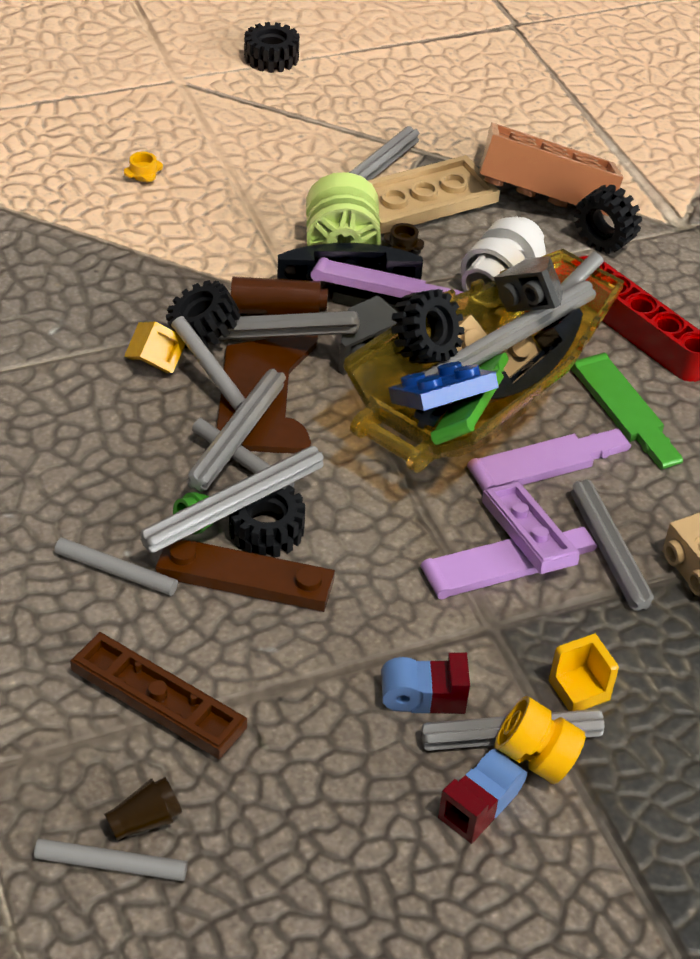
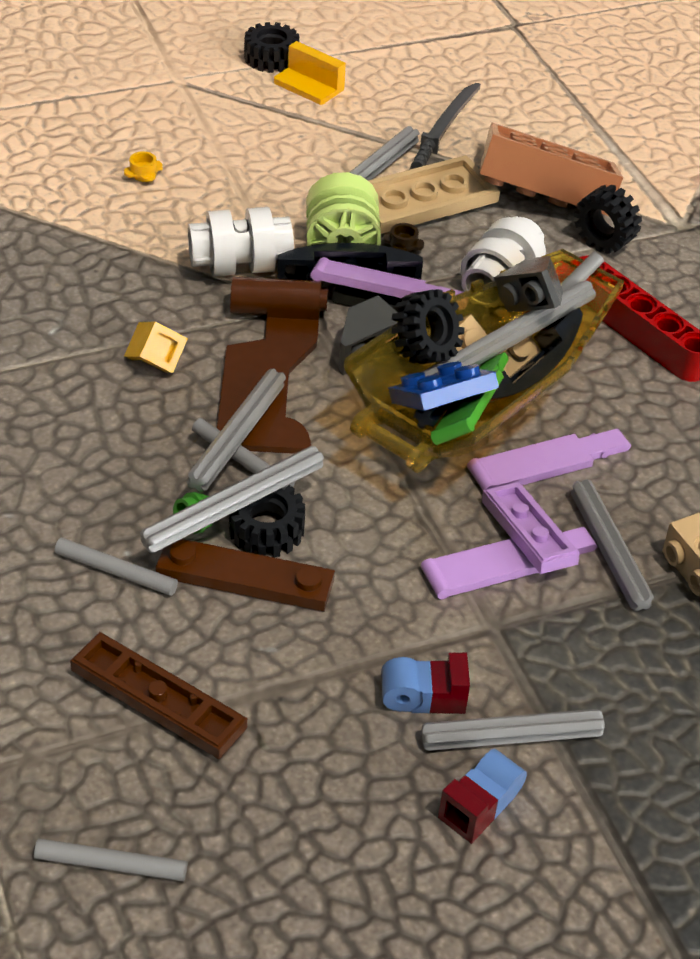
dark brown cone [104,777,182,841] -> none
black tyre [166,280,240,348] -> none
light grey bar [171,316,246,411] -> none
light grey axle [219,311,360,340] -> none
yellow wheel [495,696,586,785] -> none
yellow panel [548,633,619,711] -> none
bright green piece [570,352,683,470] -> none
none -> white piece [188,207,294,276]
none -> yellow panel [274,41,346,105]
none -> dark grey sword [411,83,481,169]

